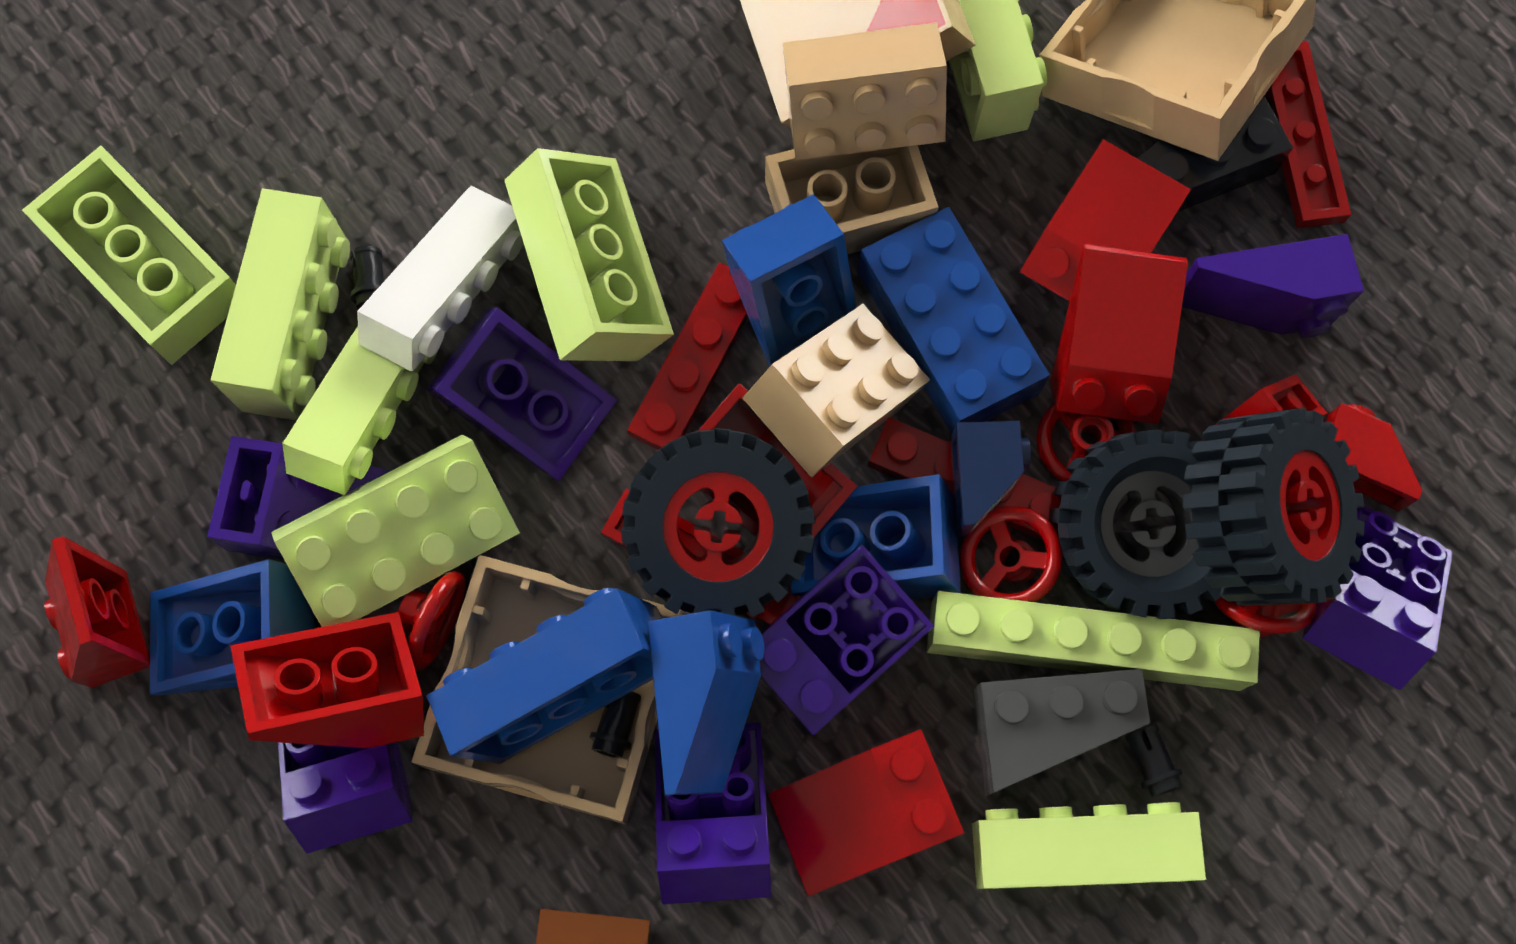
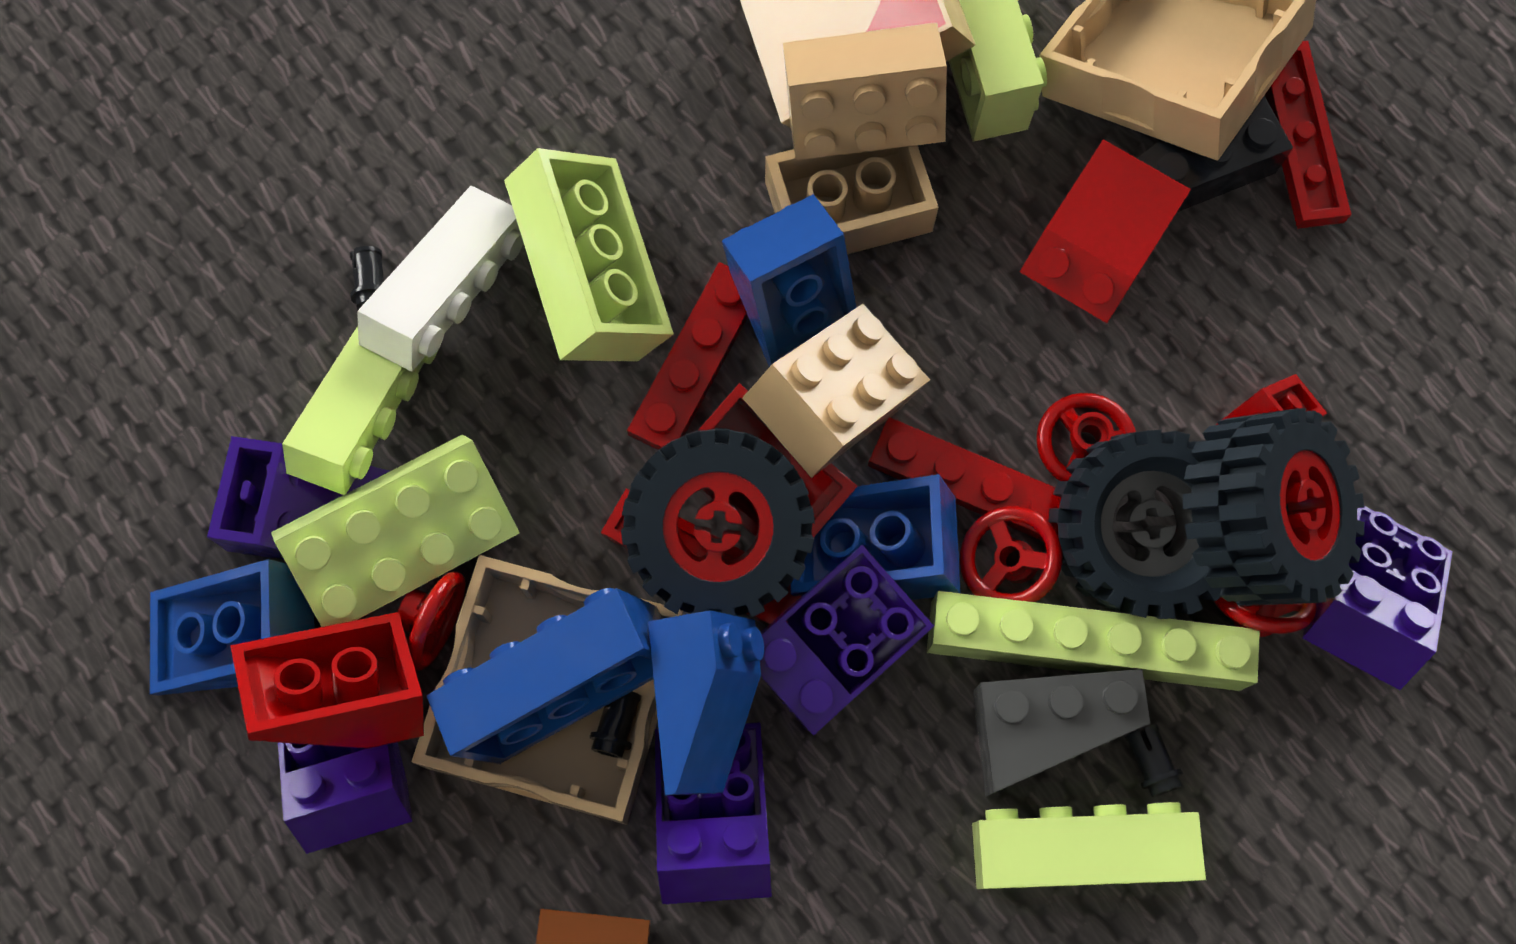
yellowish green brick [22,146,236,365] -> none
red slope [44,536,150,688] -> none
yellowish green brick [210,188,350,420] -> none
dark purple slope [426,307,617,481] -> none
red slope [768,729,964,897] -> none
blue brick [857,207,1050,435] -> none
dark blue slope [950,421,1031,537] -> none
red slope [1050,244,1188,424] -> none
dark purple slope [1182,234,1364,338] -> none
red slope [1323,403,1422,512] -> none

